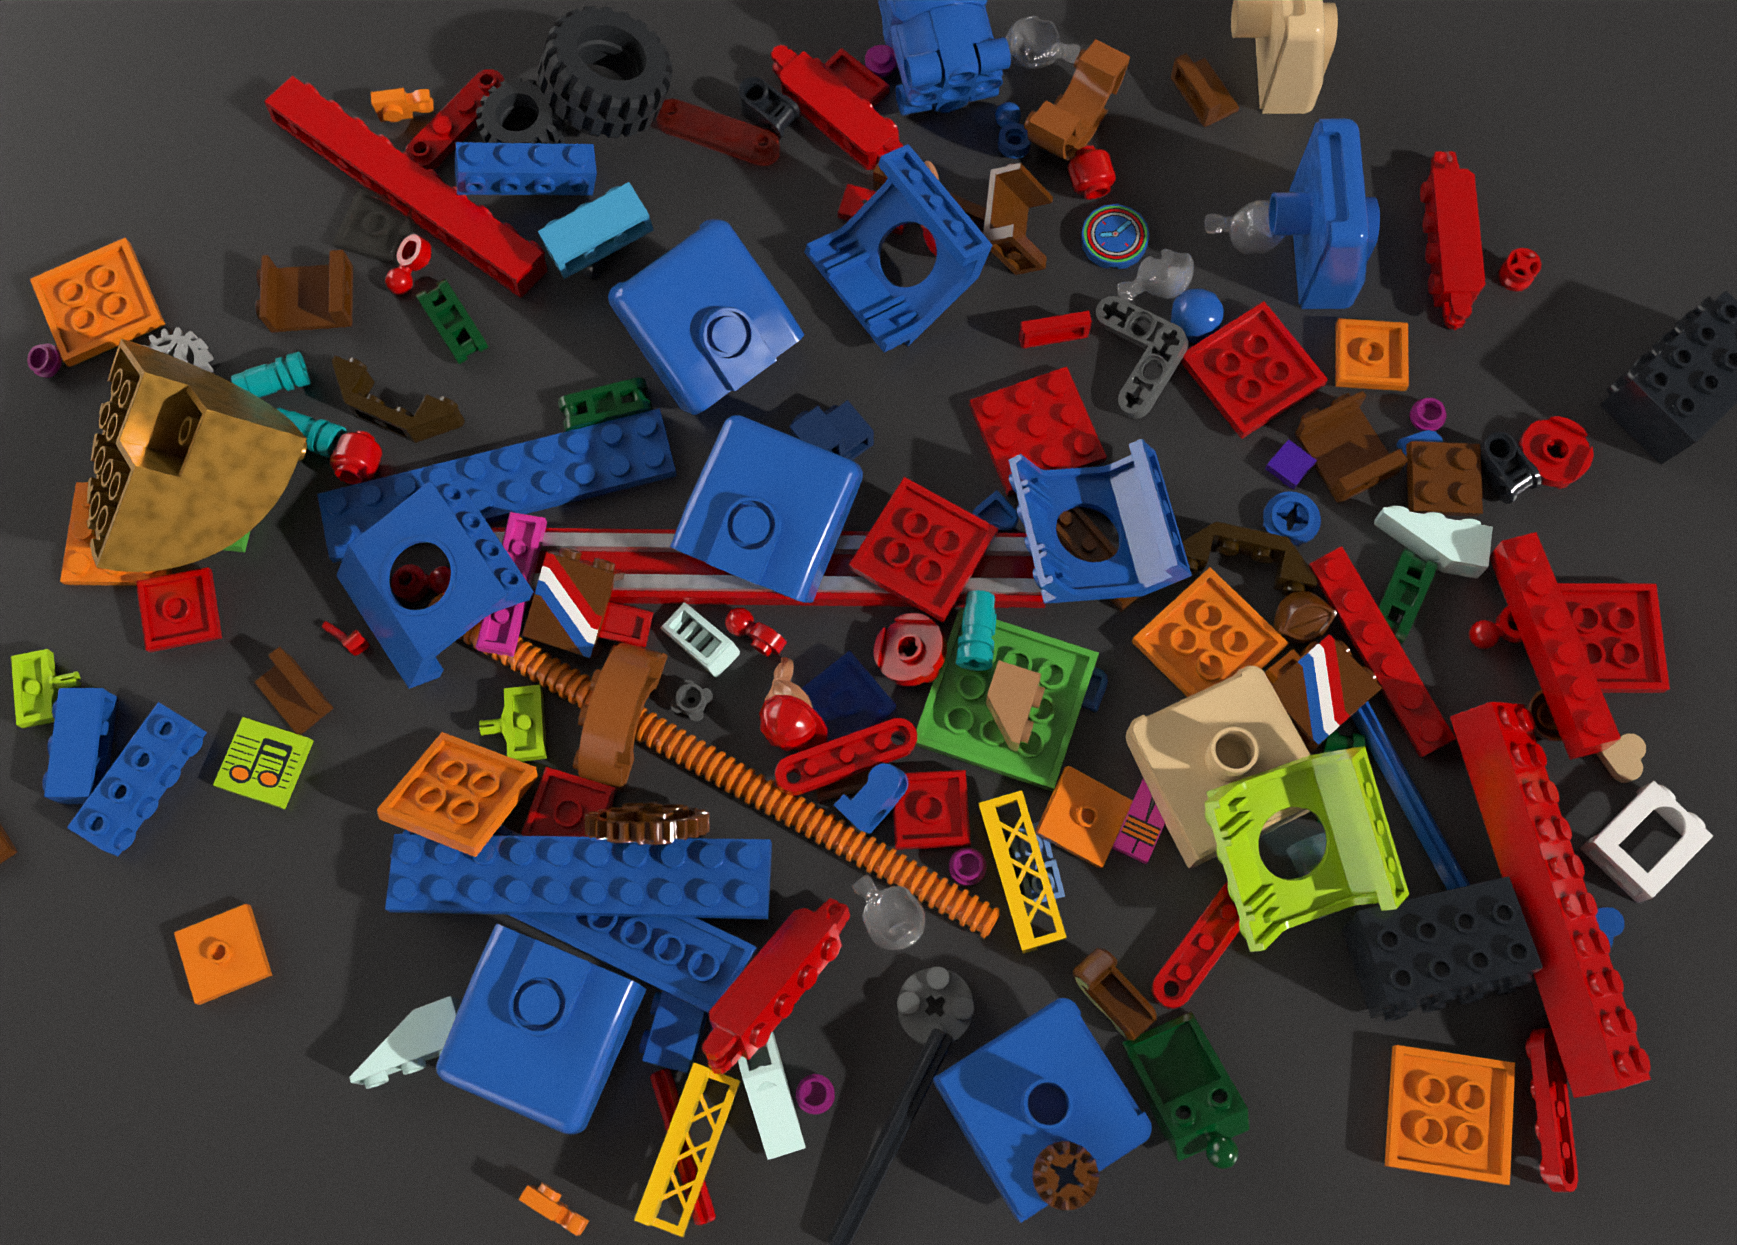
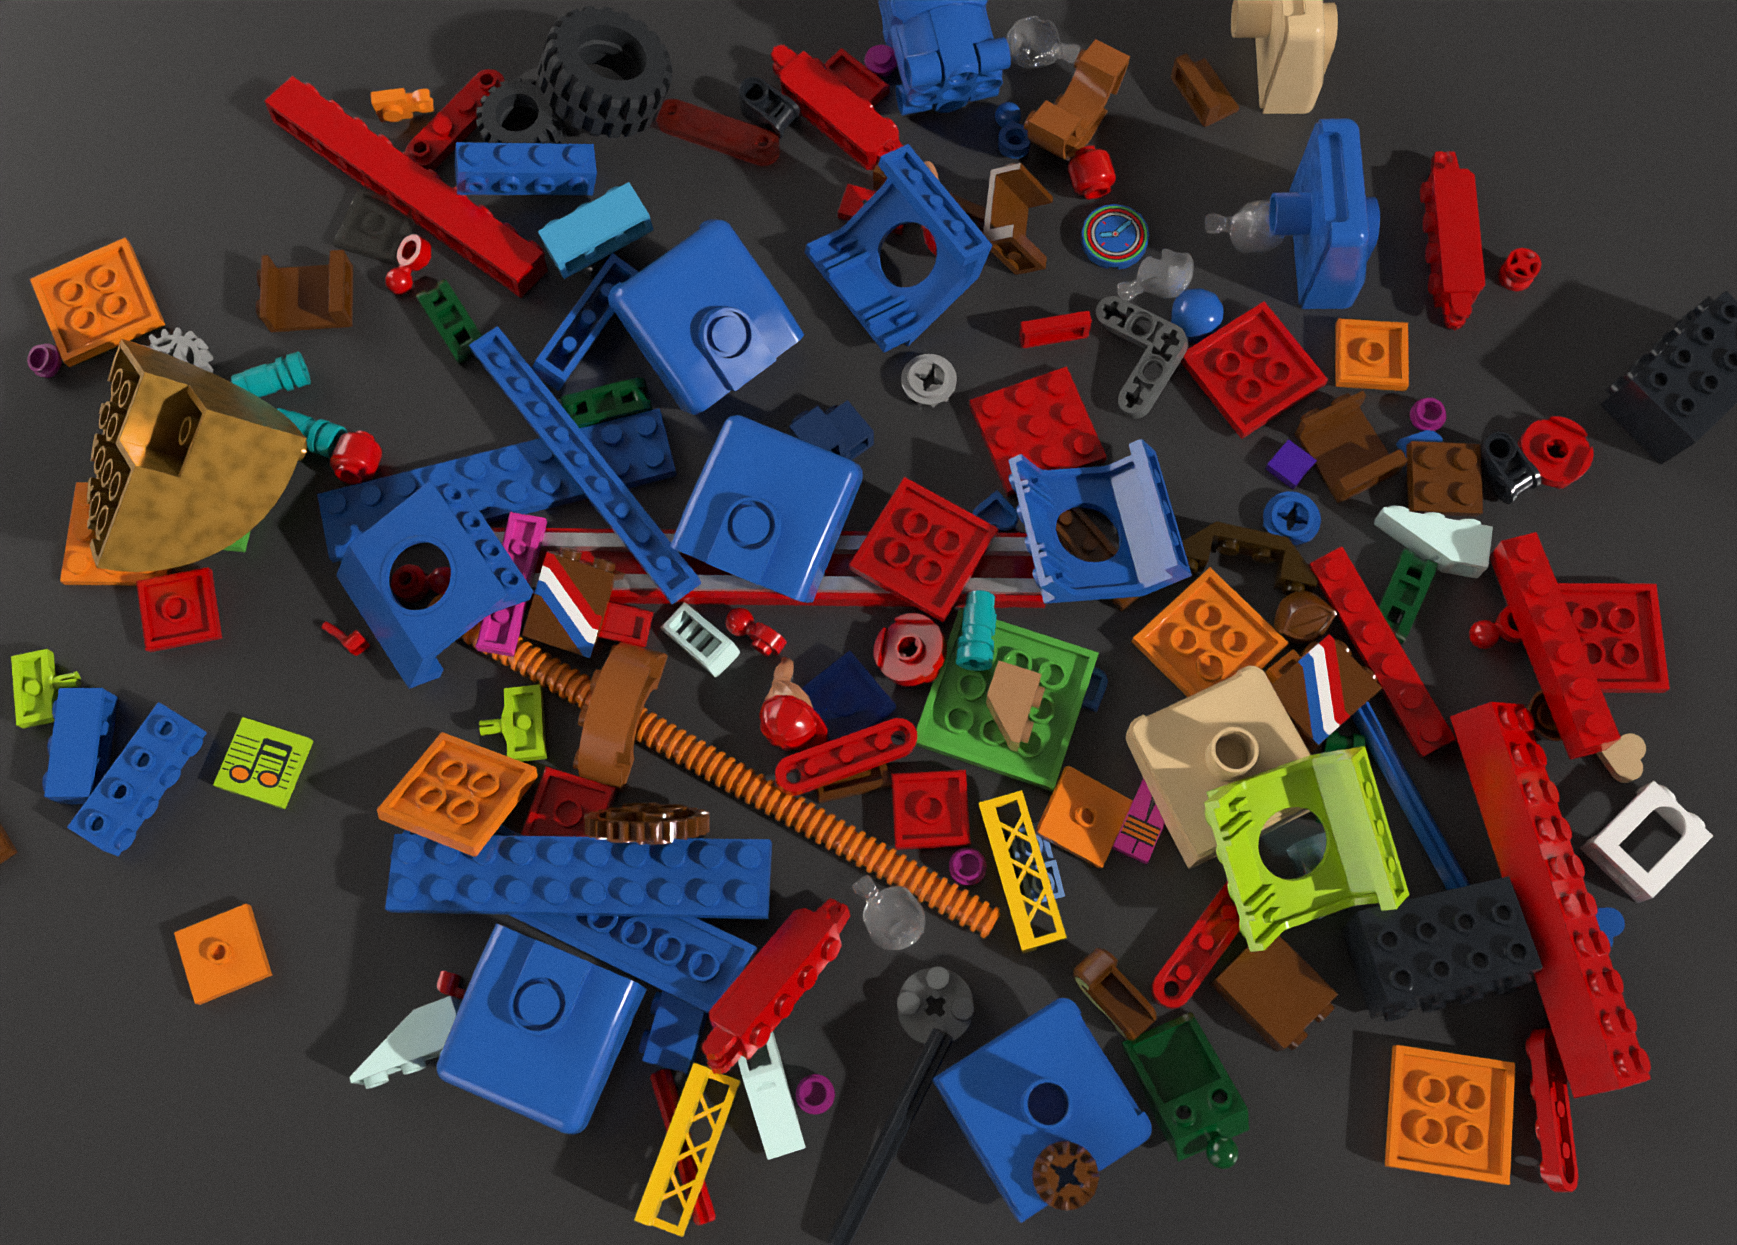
reddish brown panel [255,646,334,735] -> none
dark brown slope [332,355,465,443] -> none
orange plate [519,1182,589,1236] -> none
dark grey plate [670,680,713,722] -> none
blue leg [834,763,908,834] -> none
none -> red hand [437,971,466,1000]
none -> blue plate [469,326,701,605]
none -> blue brick [532,253,639,392]
none -> light grey gear [901,354,957,408]
none -> reddish brown brick [1209,936,1338,1052]

